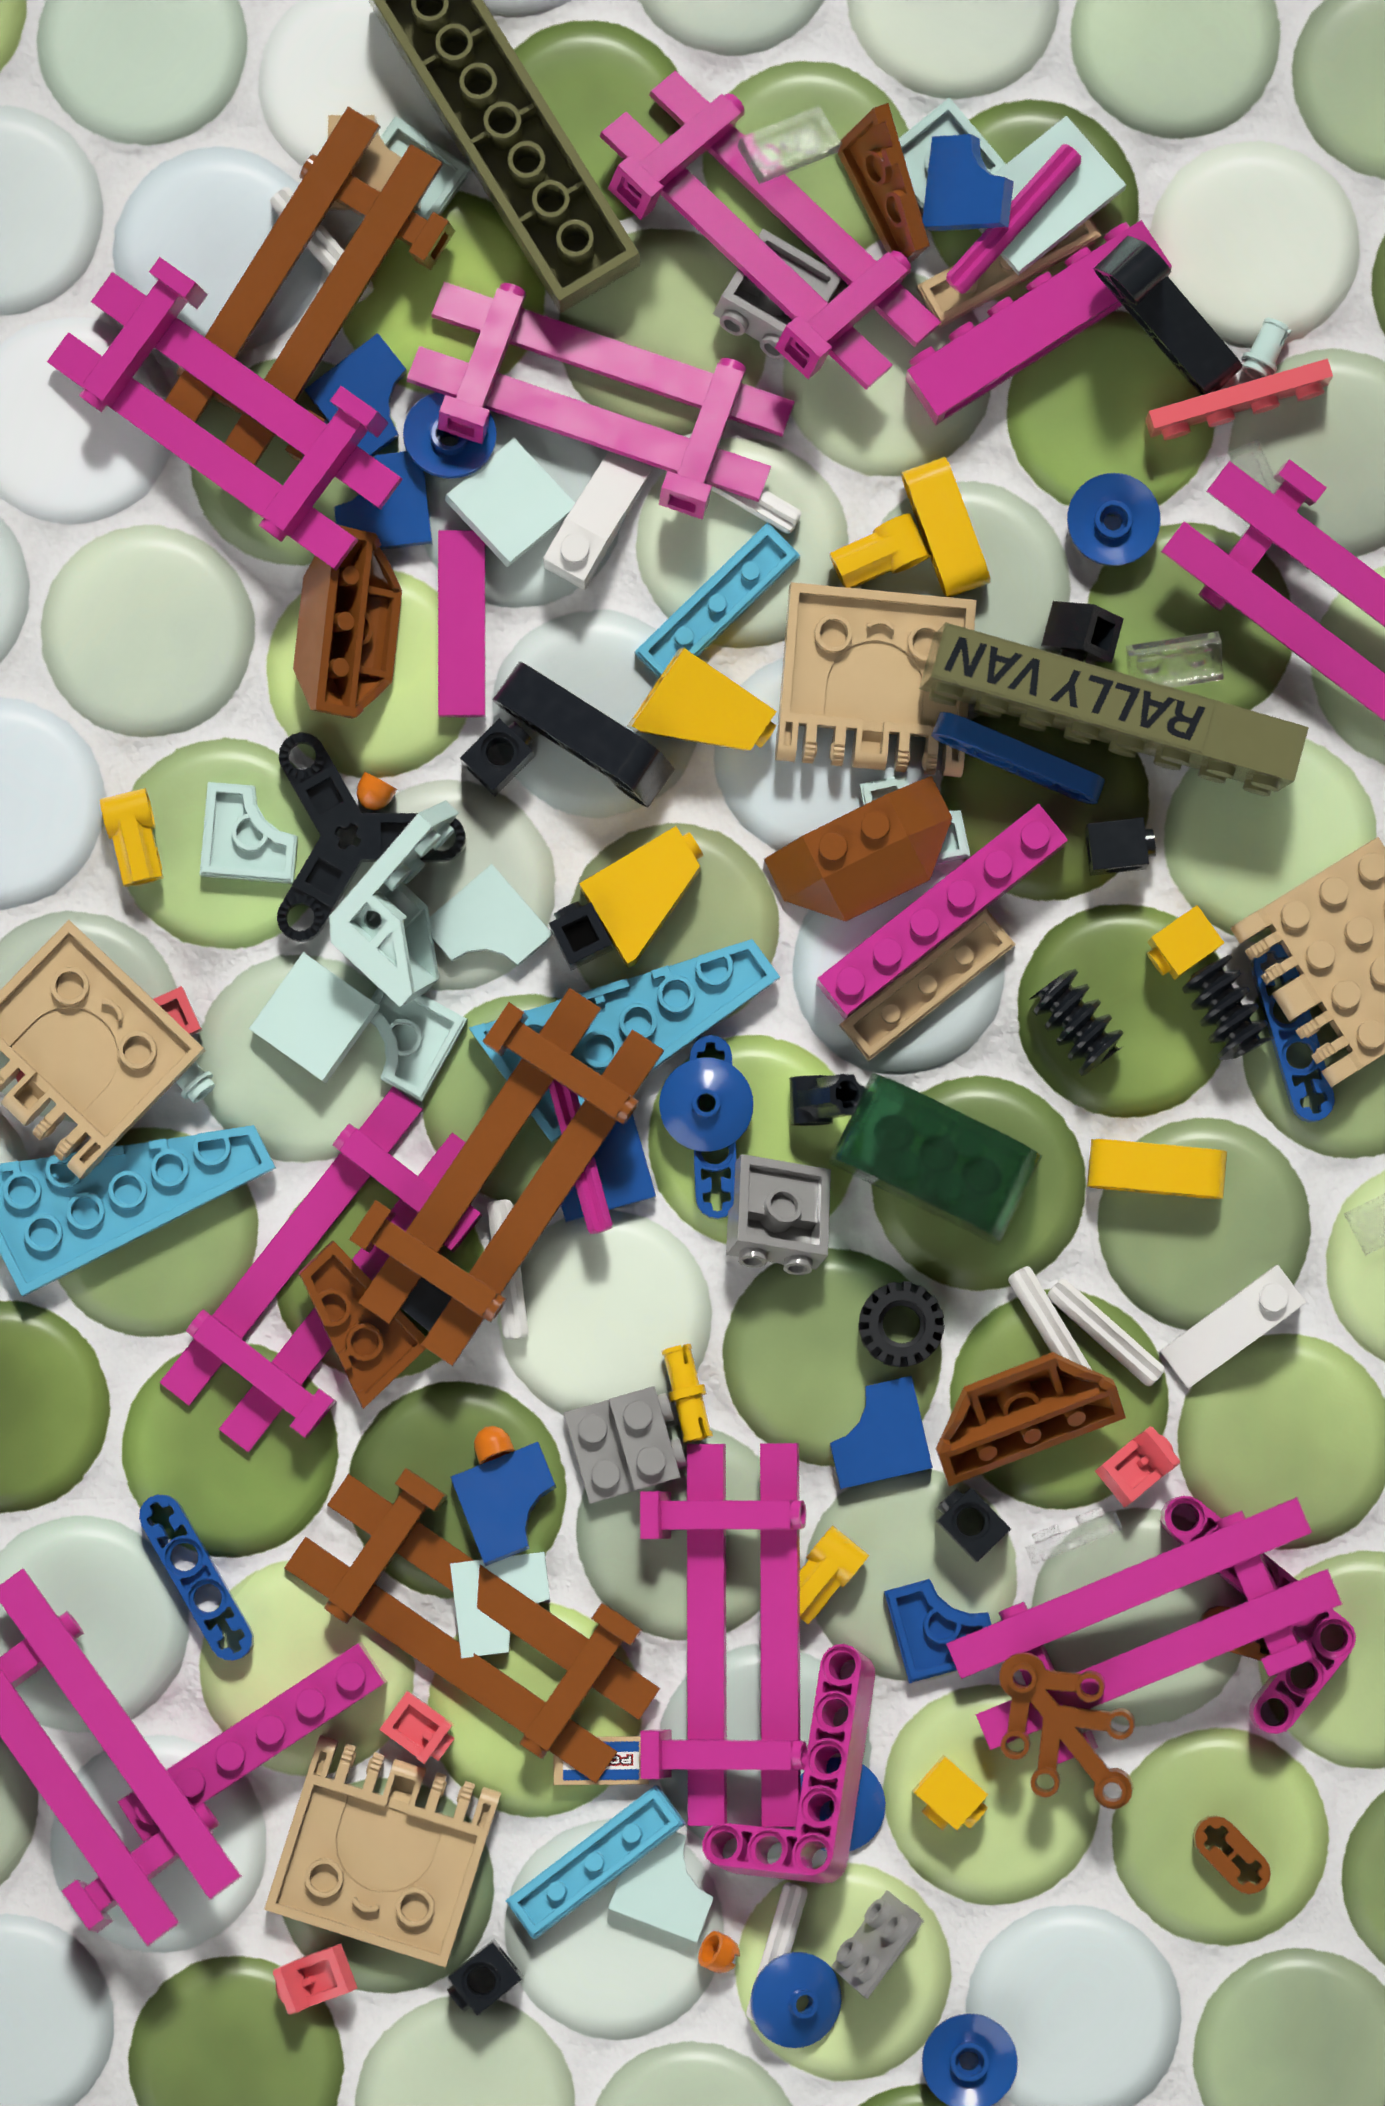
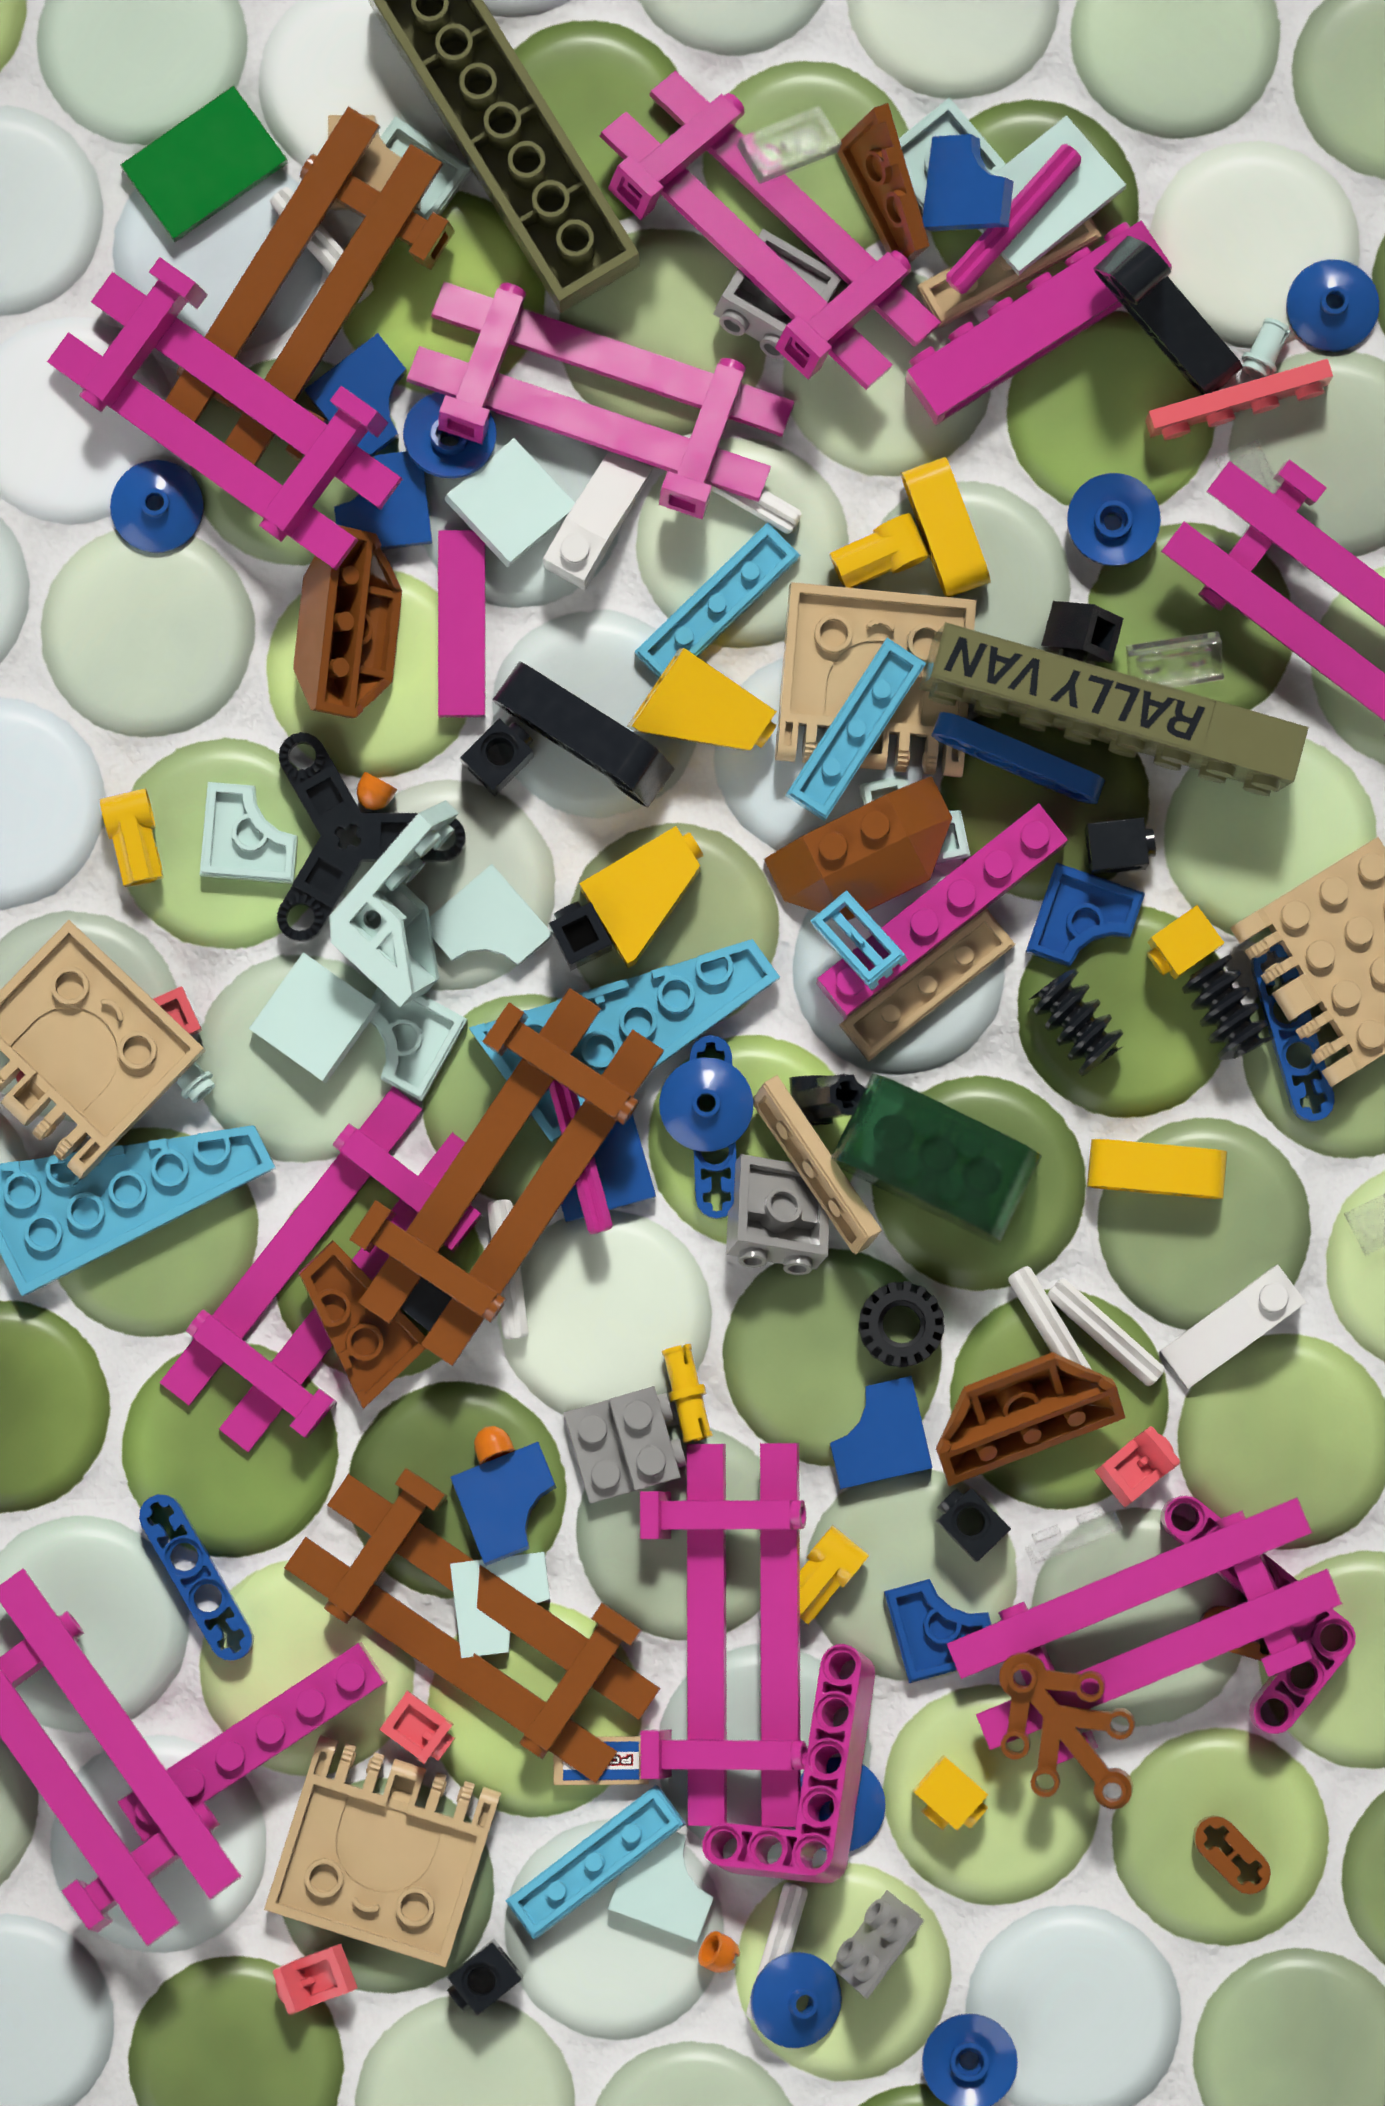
none -> blue dish [110,460,204,553]
none -> green tile [120,85,288,242]
none -> tan tile [753,1075,882,1255]
none -> medium azure tile [785,638,926,821]
none -> medium azure tile [810,890,908,990]
none -> blue tile [1025,862,1145,967]
none -> blue dish [1286,259,1379,352]

